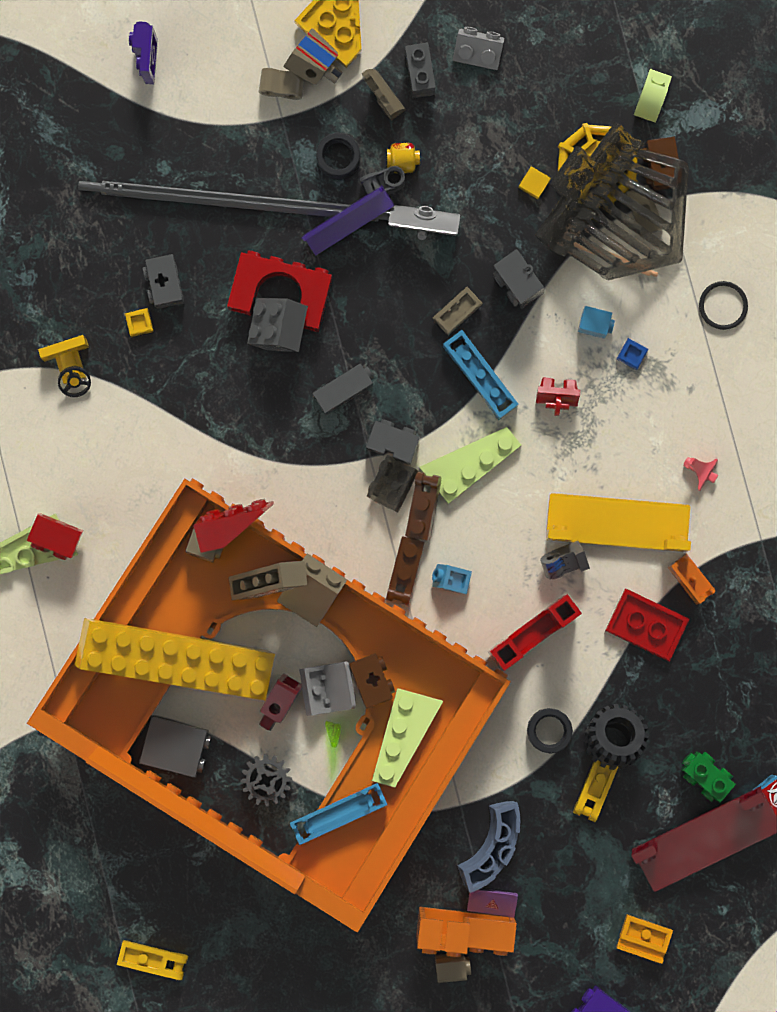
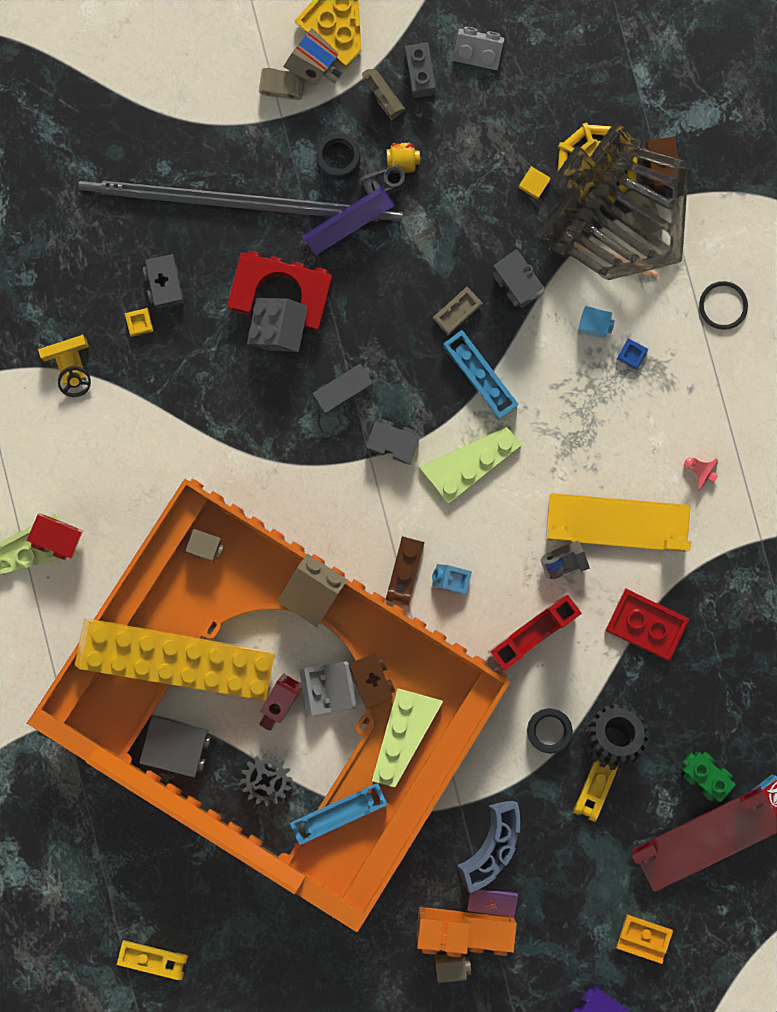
dark purple plate [129,21,158,84] -> none
red slope [194,499,274,553] -> none
dark tan brick [229,561,307,600] -> none
clear neon green slope [325,721,342,748] -> none
clear smoke bracket [367,455,419,513] -> none
light grey shield [388,205,460,240] -> none
reddish brown plate [405,472,441,541] -> none
red hips [536,377,581,416] -> none
yellowish green brick [634,69,672,123] -> none
orange hinge [667,553,716,605] -> none

